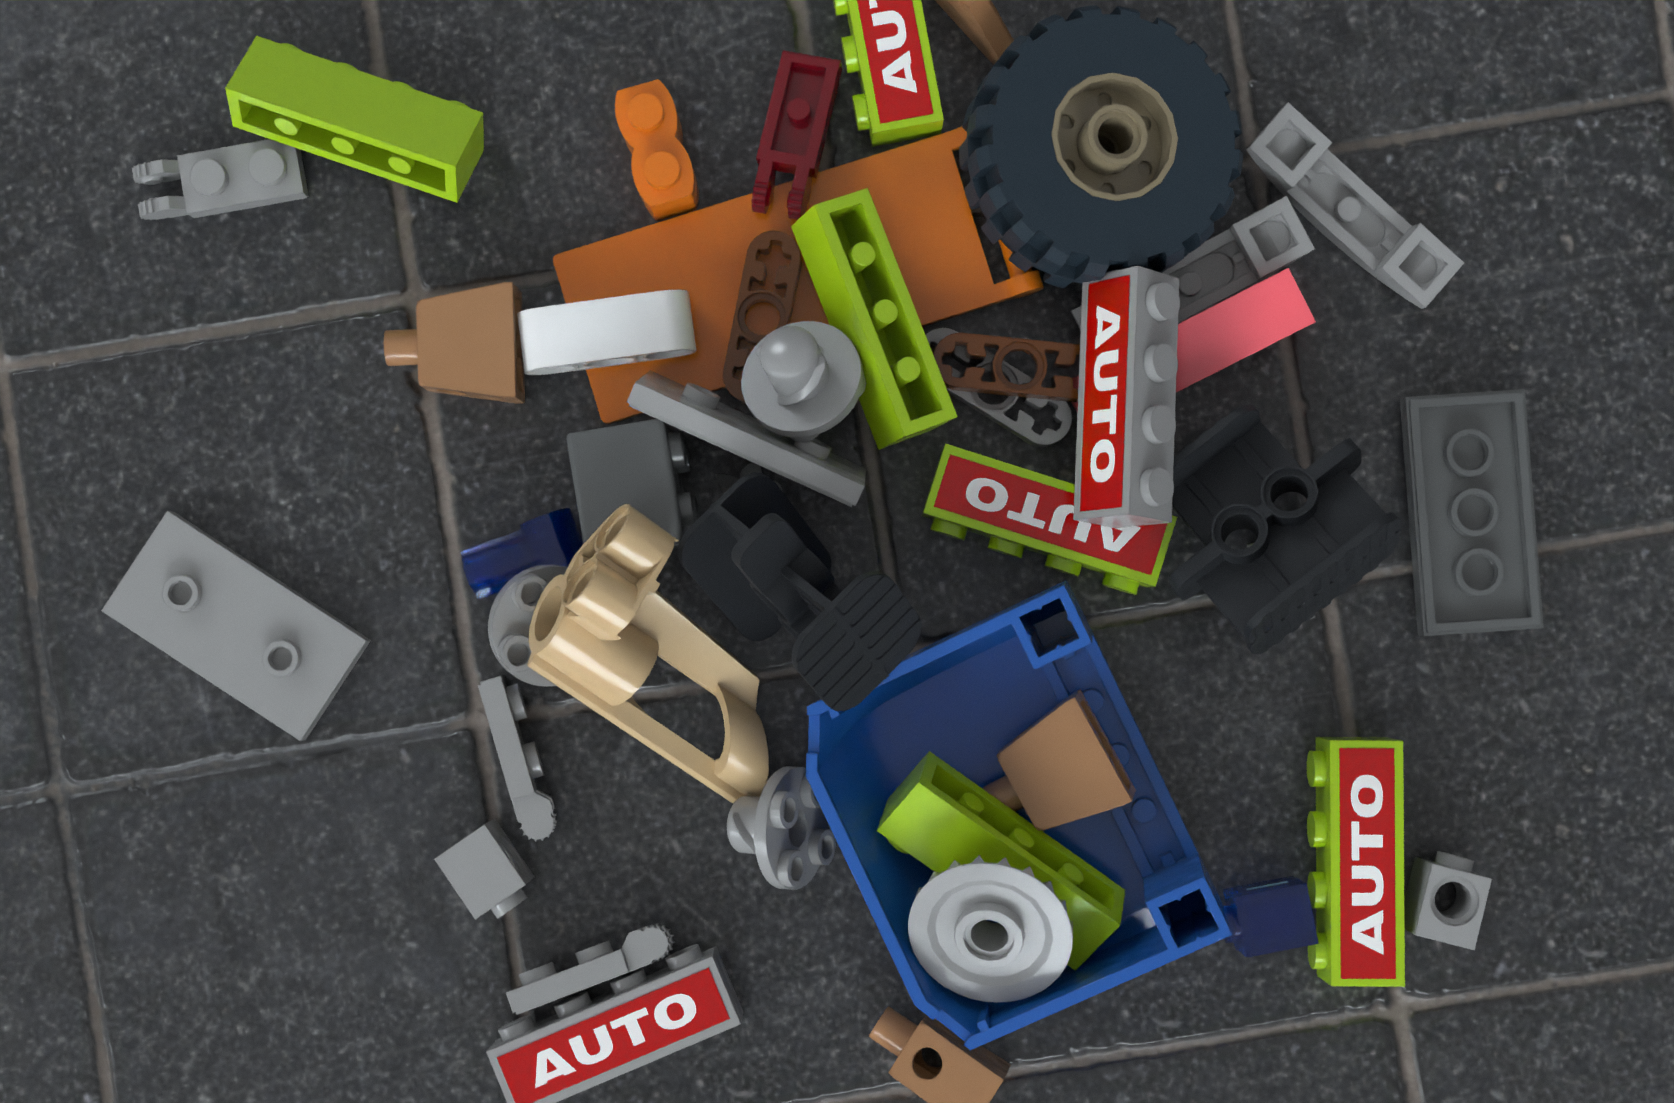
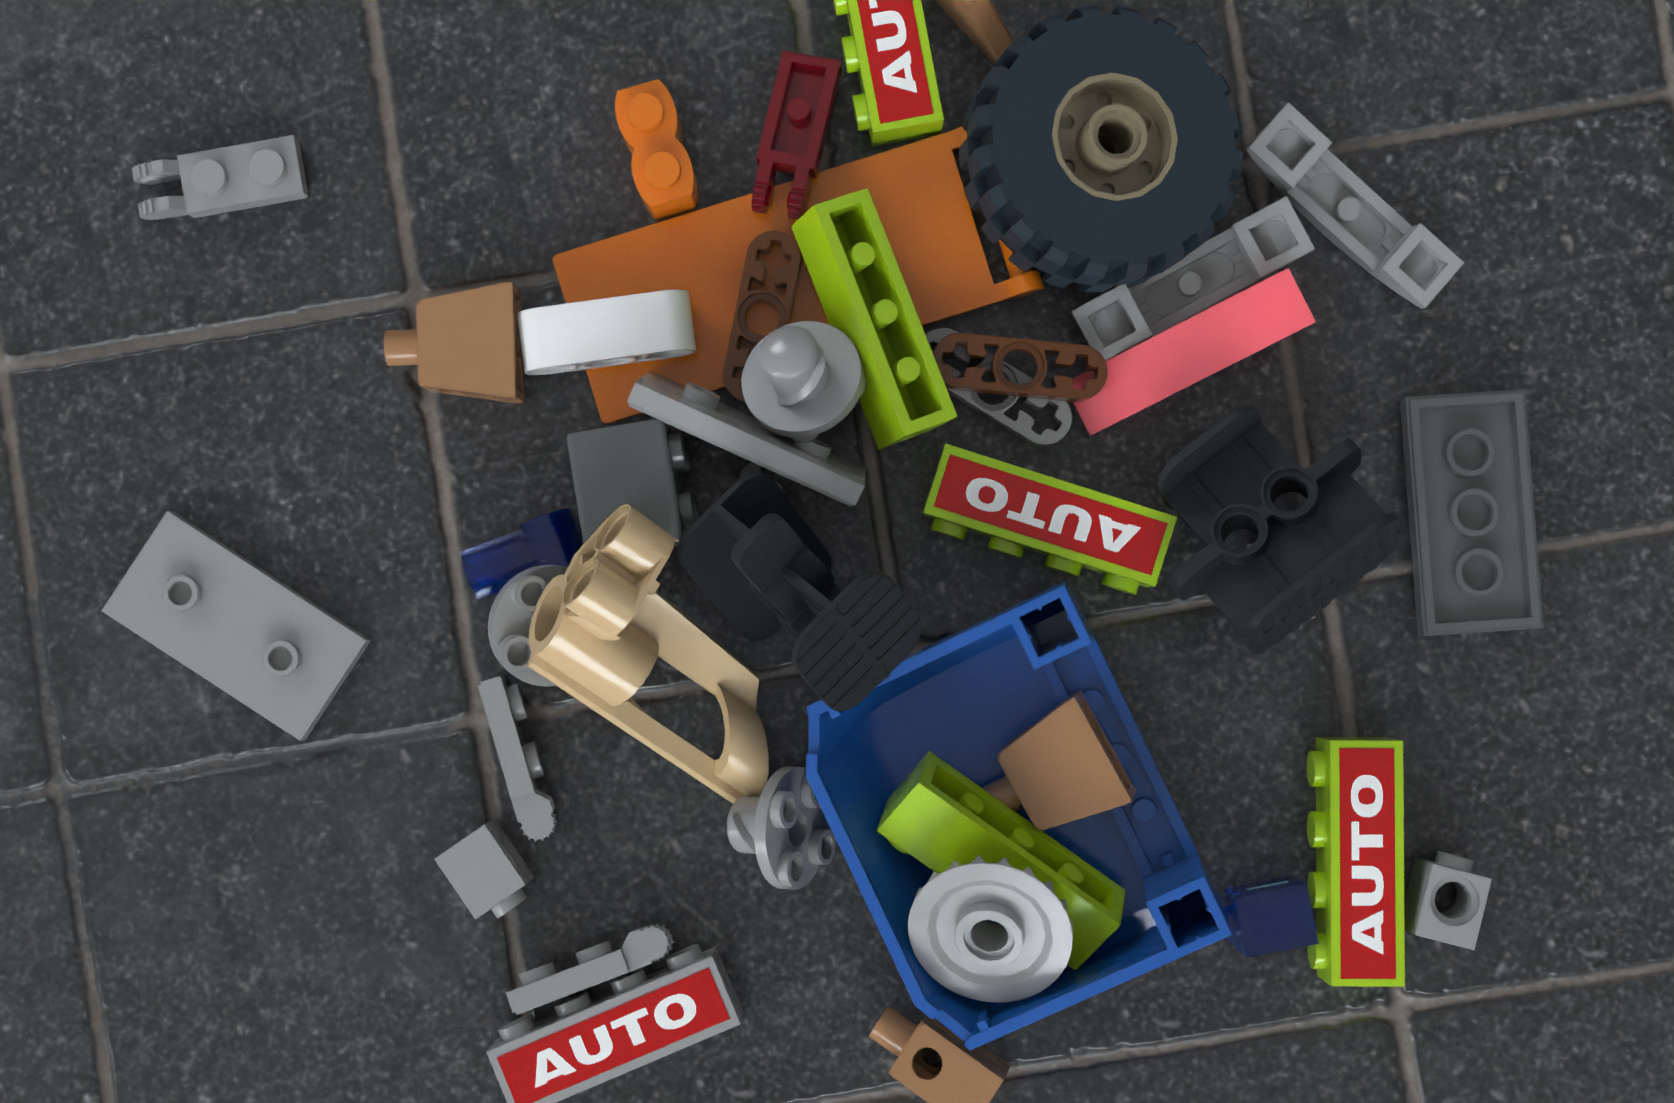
lime brick [225,36,484,203] -> none
light grey brick [1073,266,1180,528] -> none

